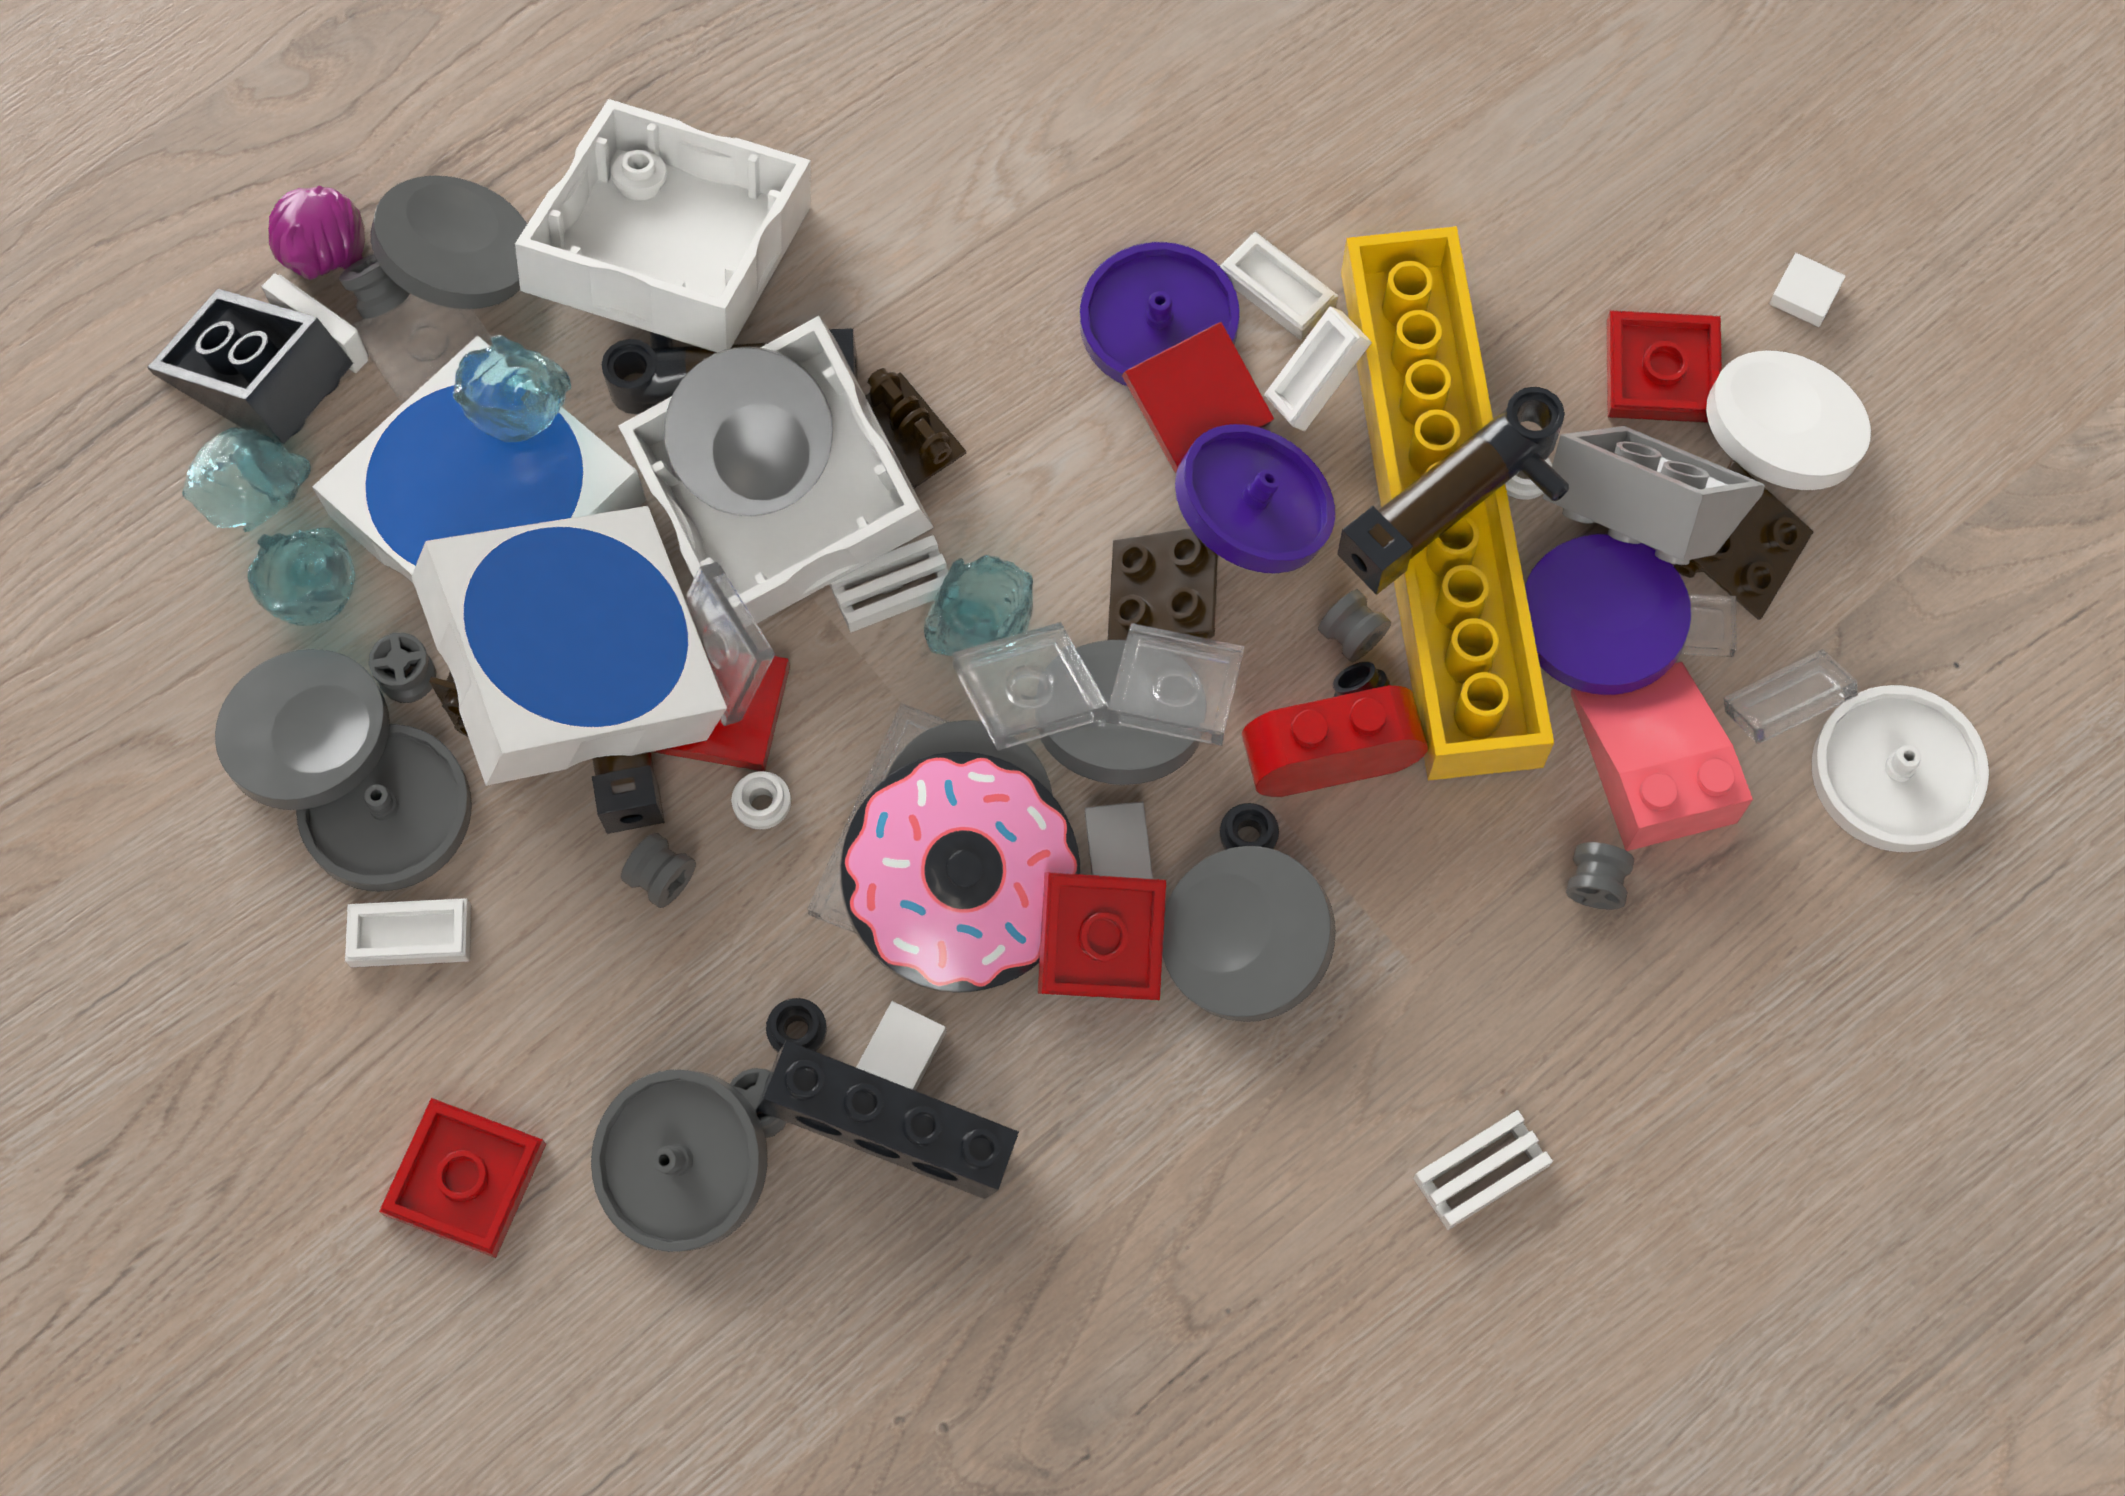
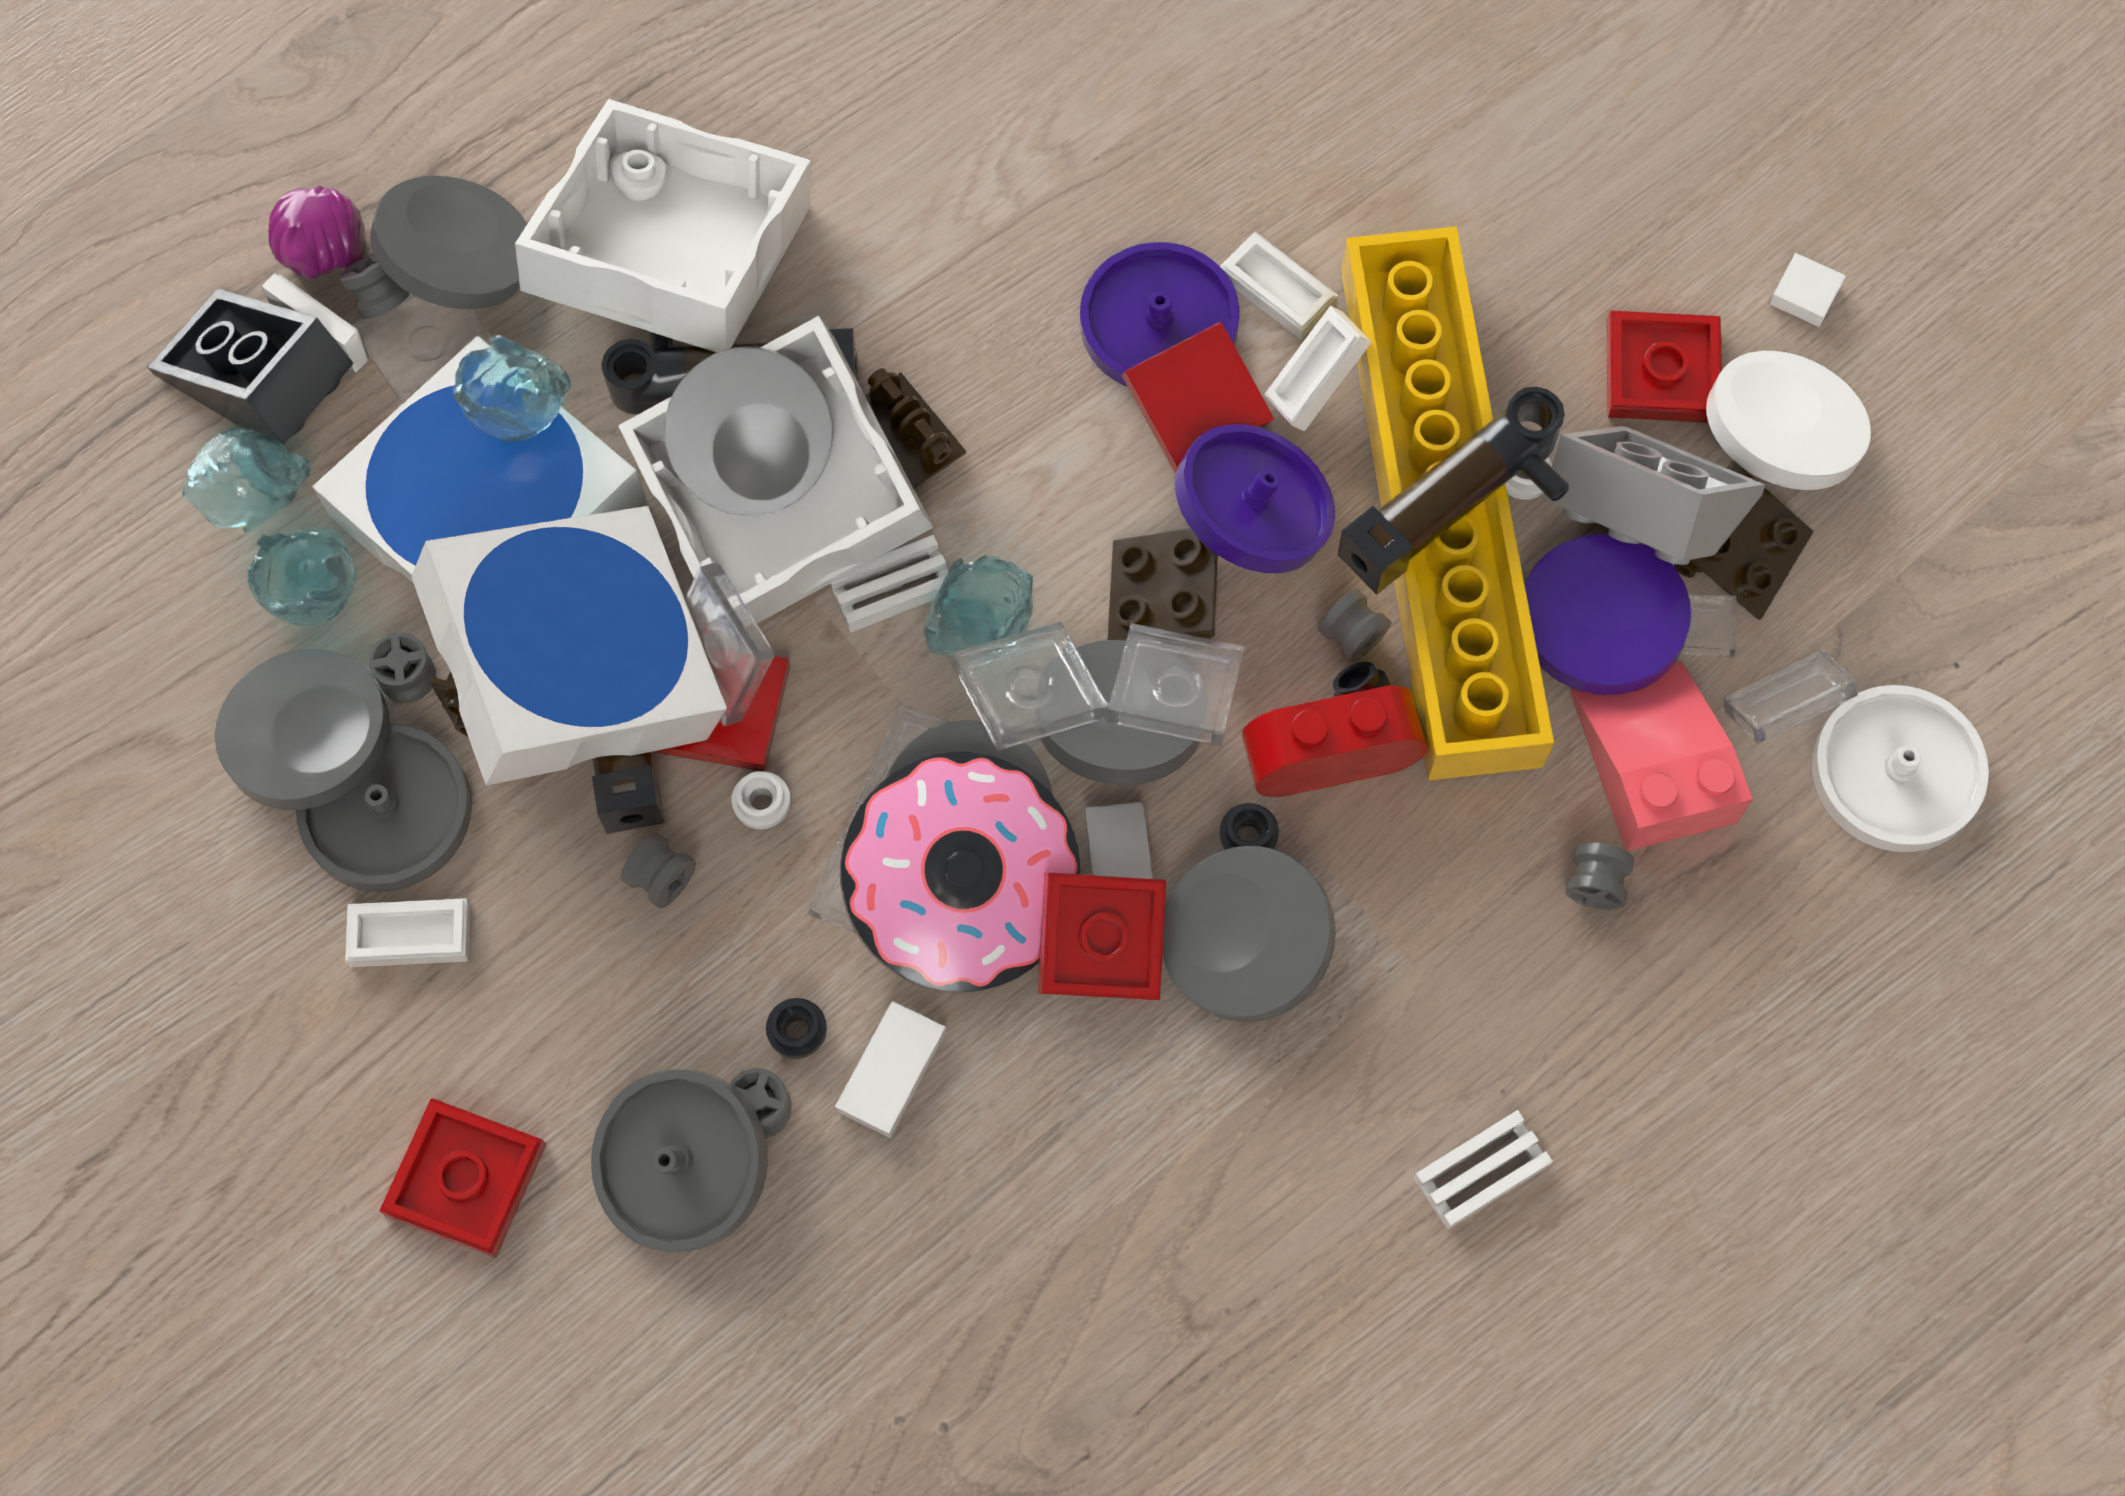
black brick [756,1040,1019,1199] -> none

